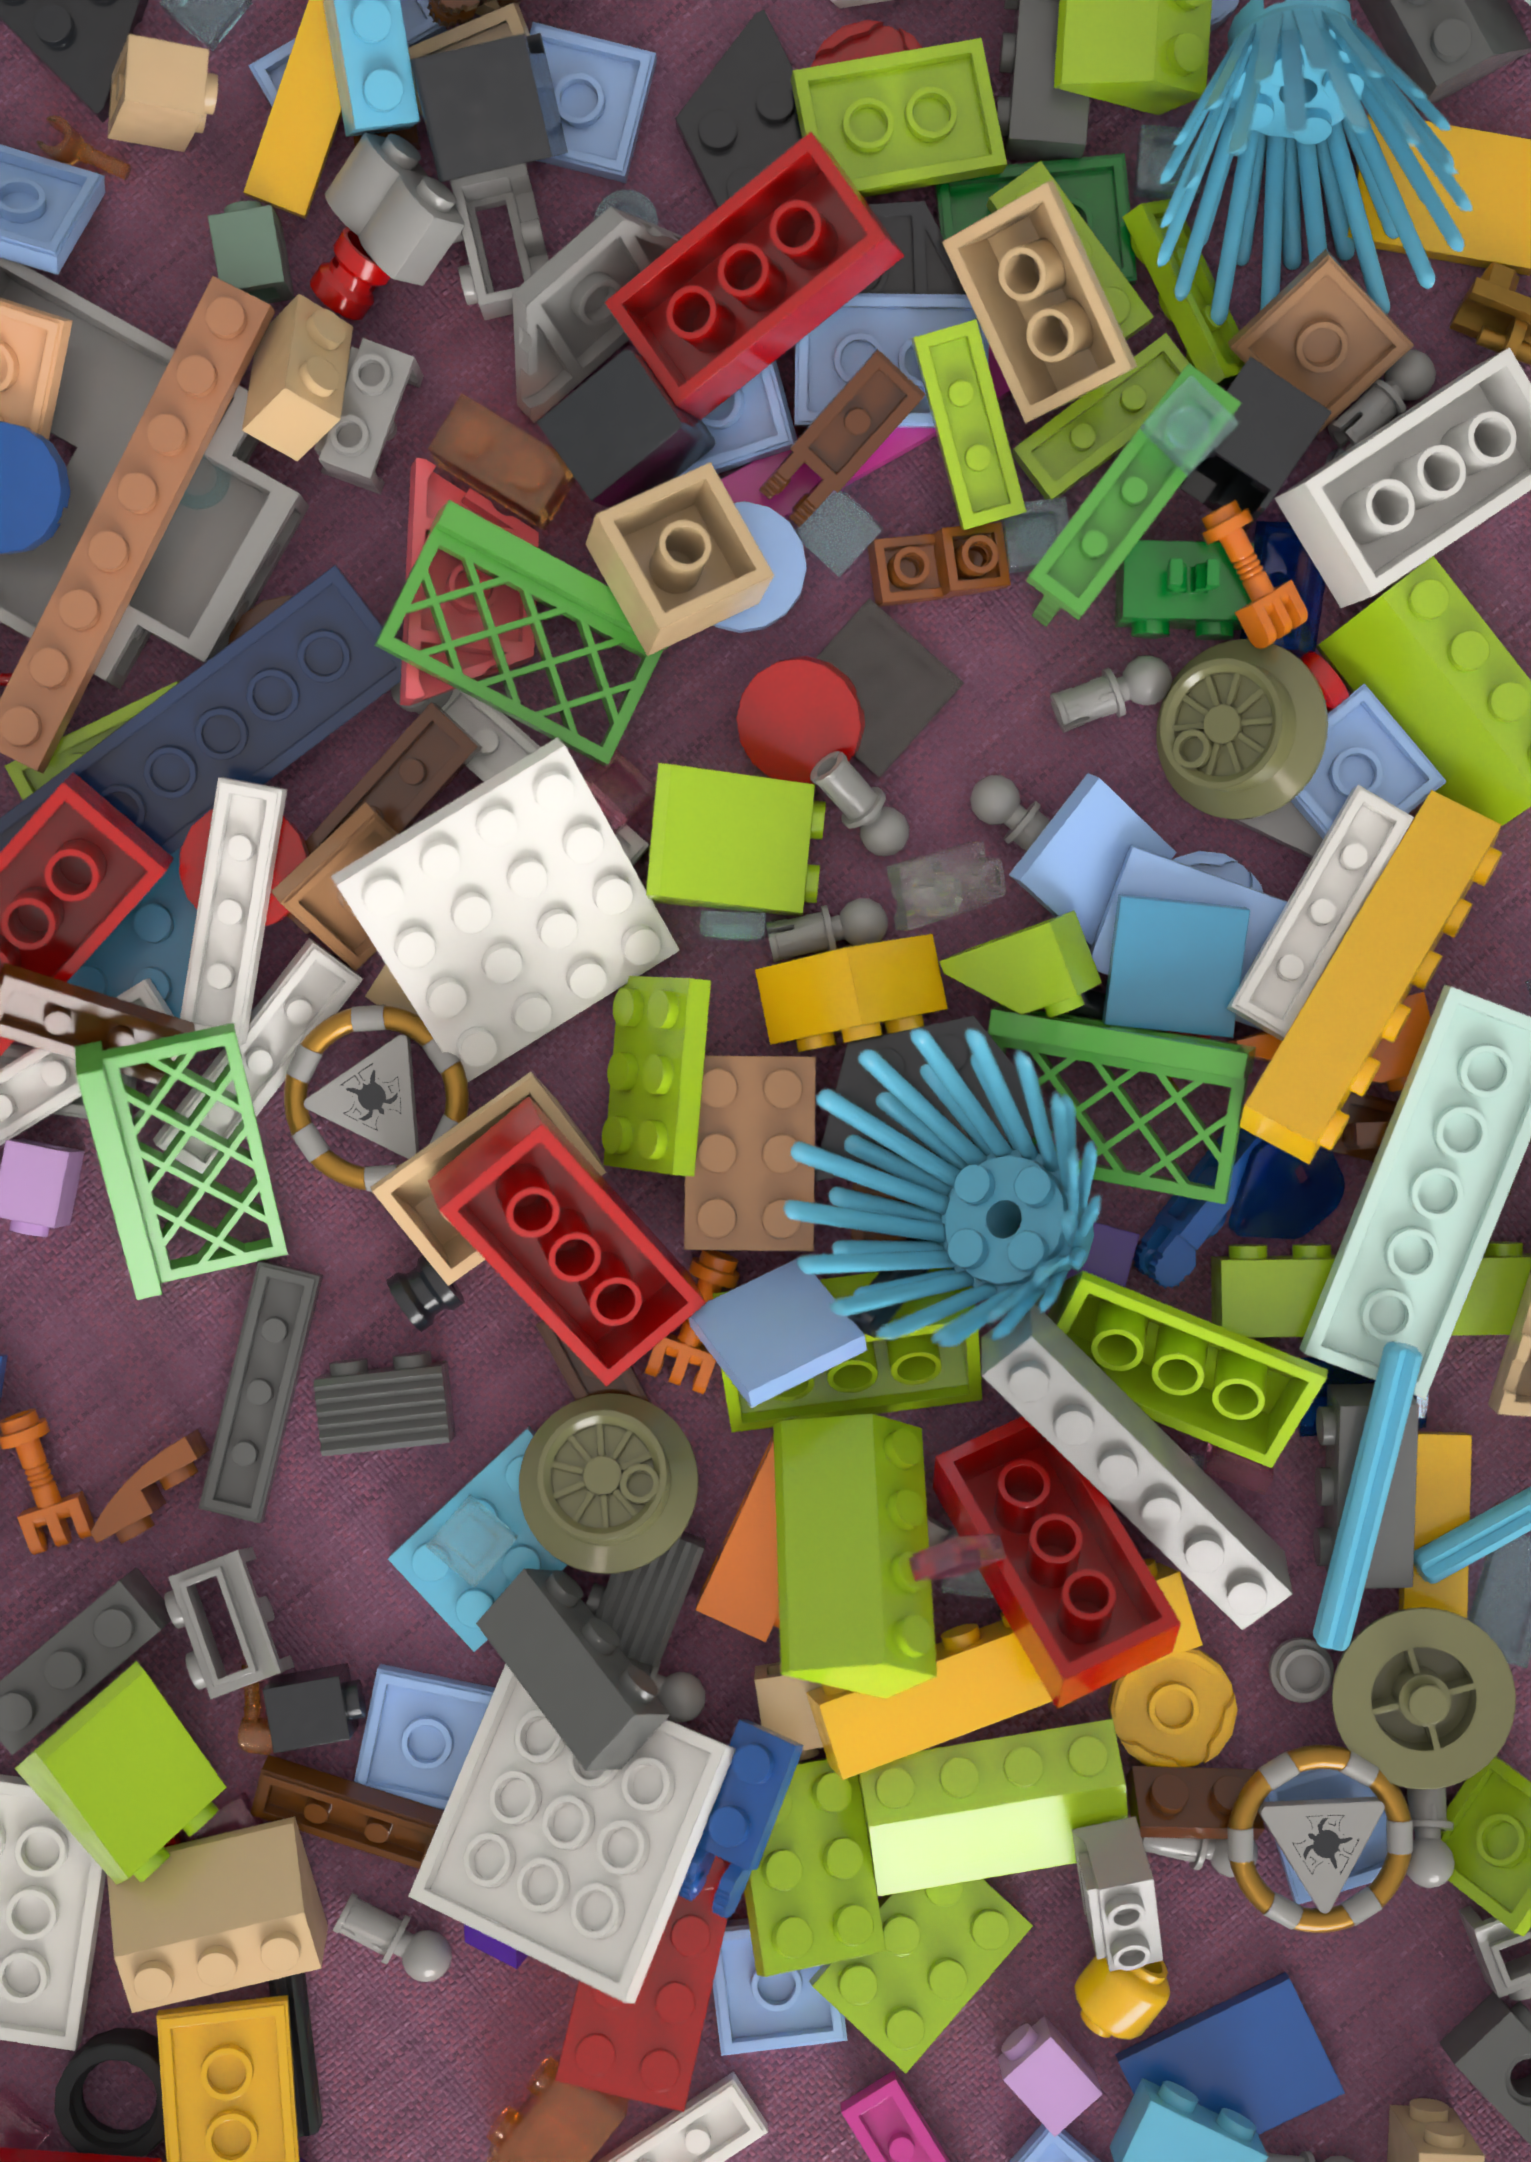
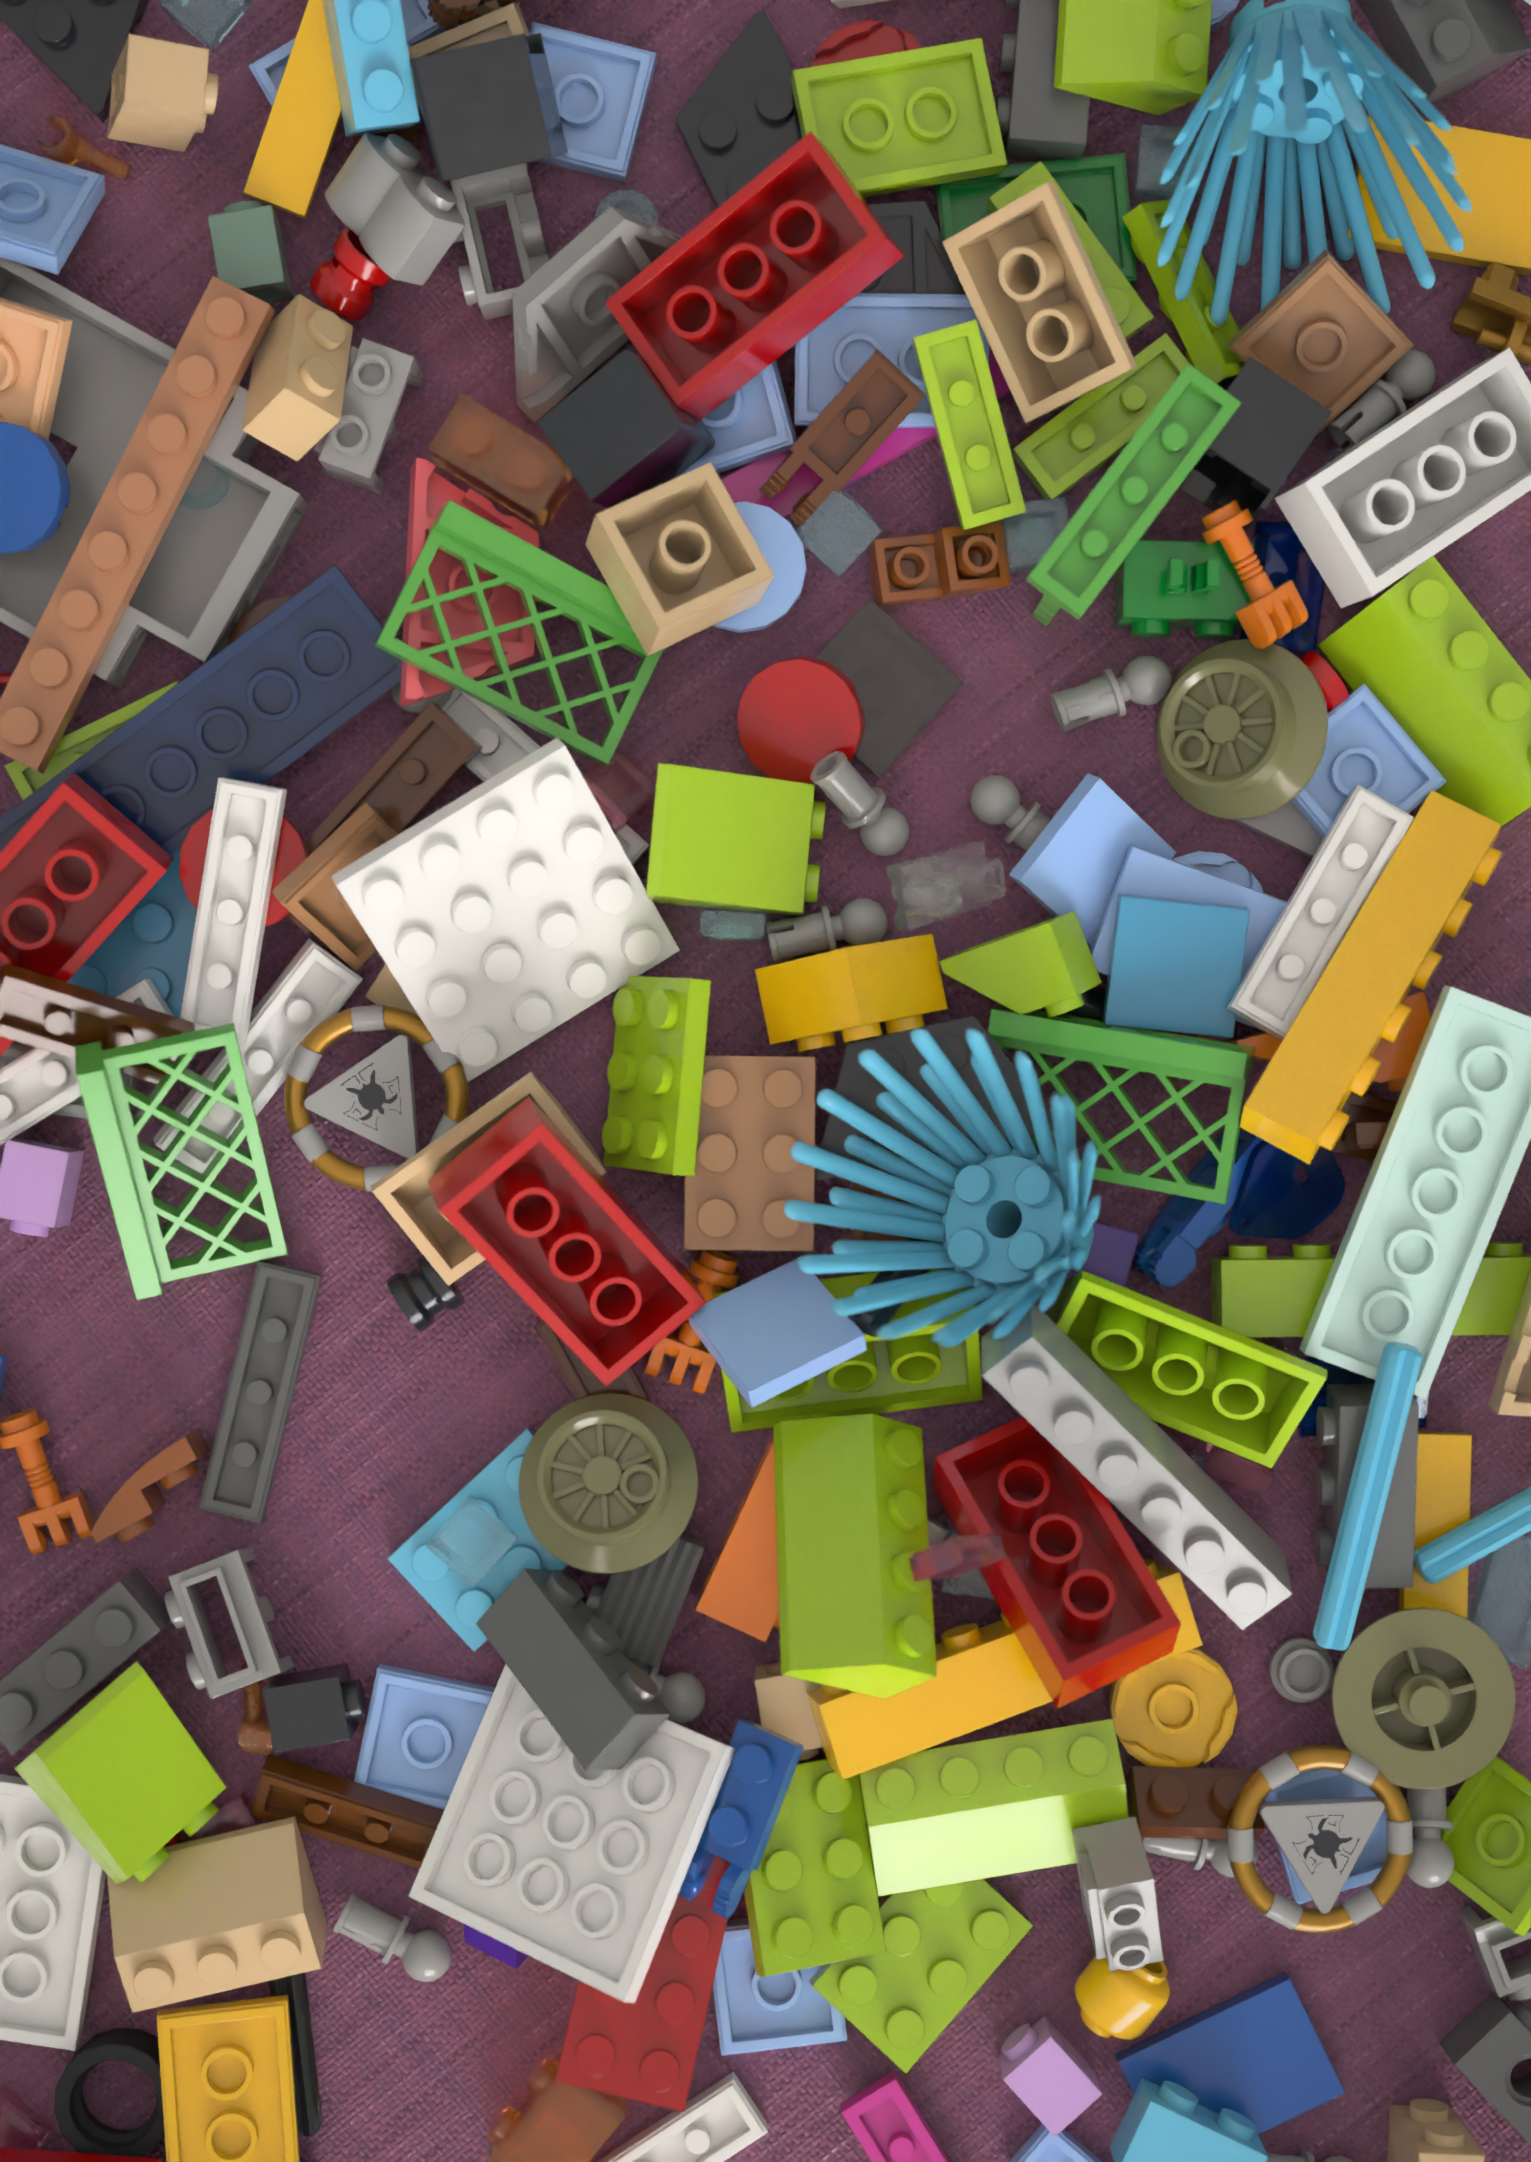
dark grey brick [313,1351,456,1457] -> none
clear light blue plate [1140,375,1239,476] -> none

